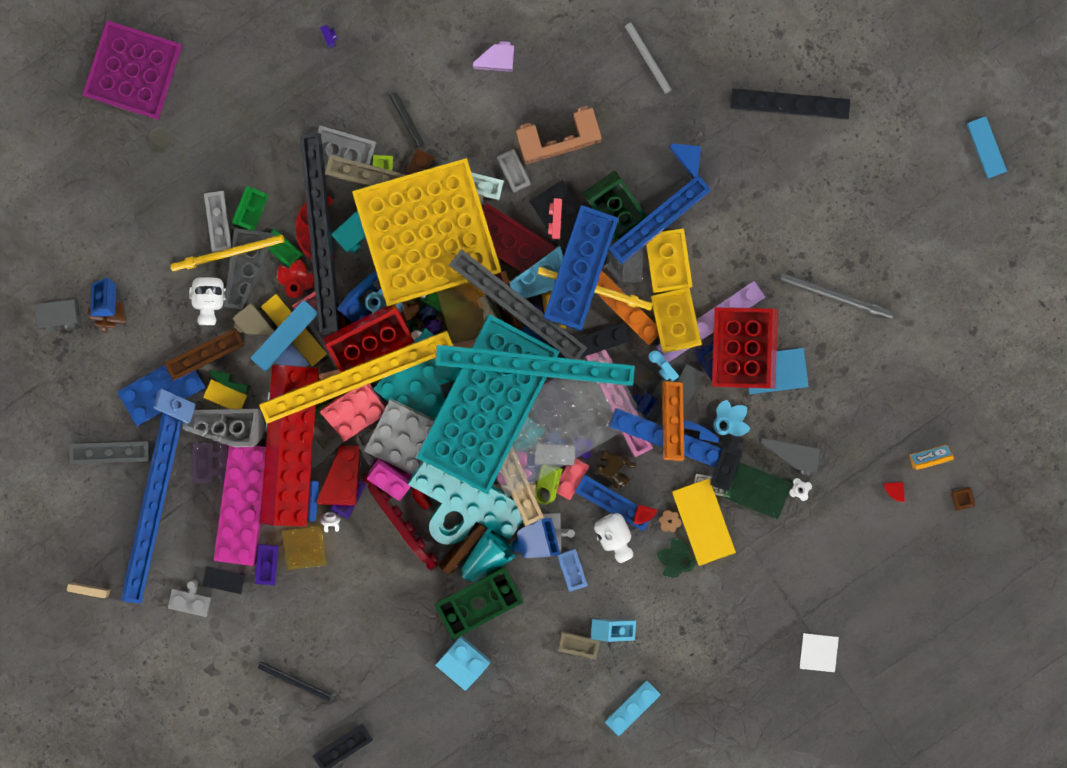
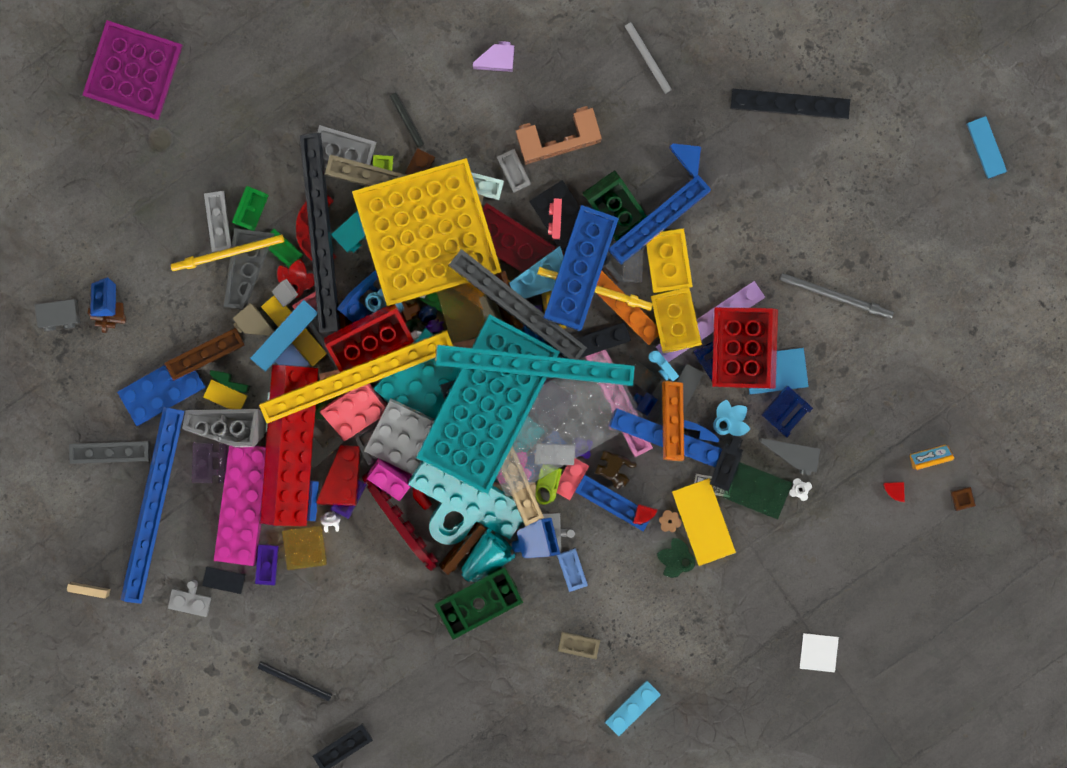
medium blue plate [153,389,196,423] -> none
white piece [189,277,226,325] -> none
dark purple plate [320,25,338,49] -> none
medium azure slope [435,635,491,691] -> none
medium azure slope [591,618,636,642] -> none
white piece [594,513,633,563] -> none
none -> light grey tile [272,279,298,307]
none -> clear blue plate [761,385,813,438]

